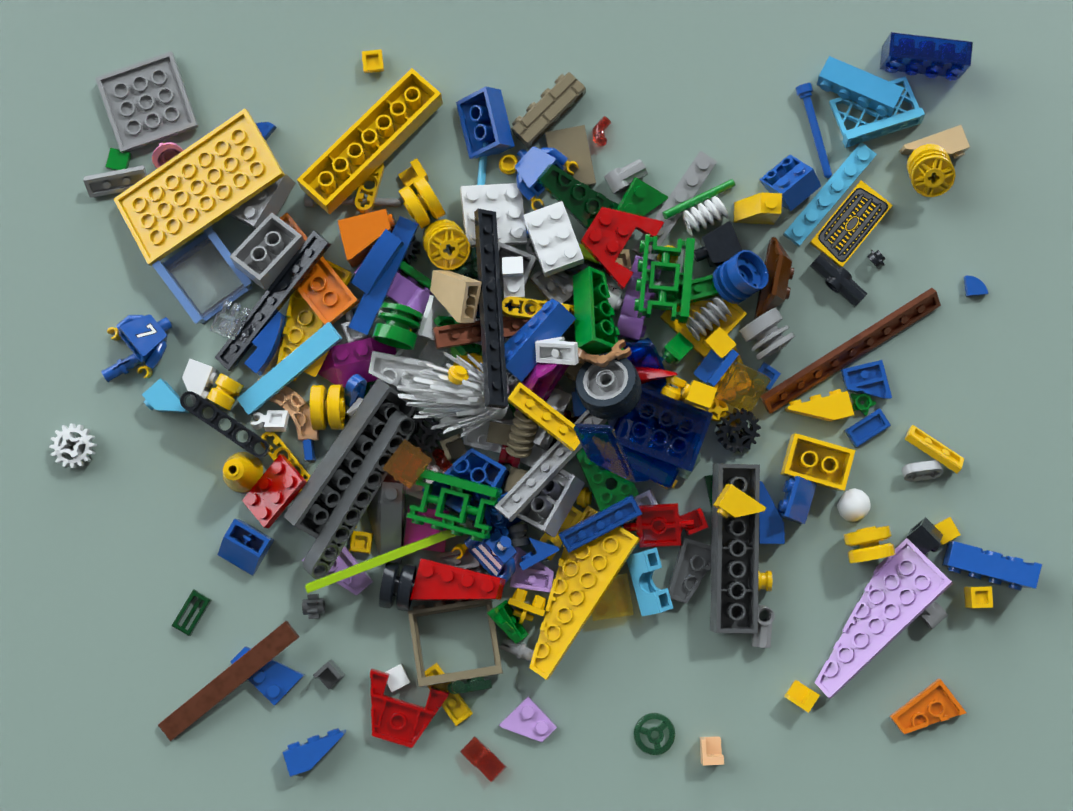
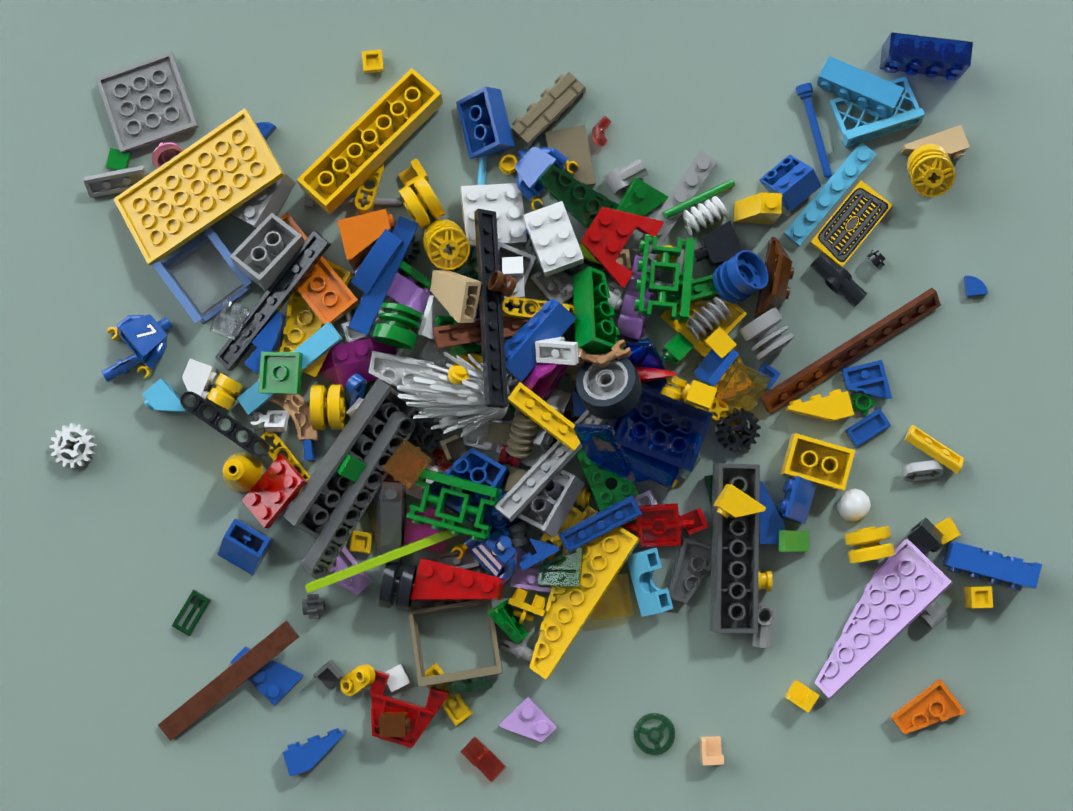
none -> plate [258,352,303,395]
none -> green tile [337,454,367,482]
none -> yellow plate [340,664,375,696]
none -> reddish brown brick [379,712,411,737]
none -> reddish brown wheel [488,270,517,297]
none -> clear green wing [537,548,584,589]
none -> bright green tile [779,530,810,552]

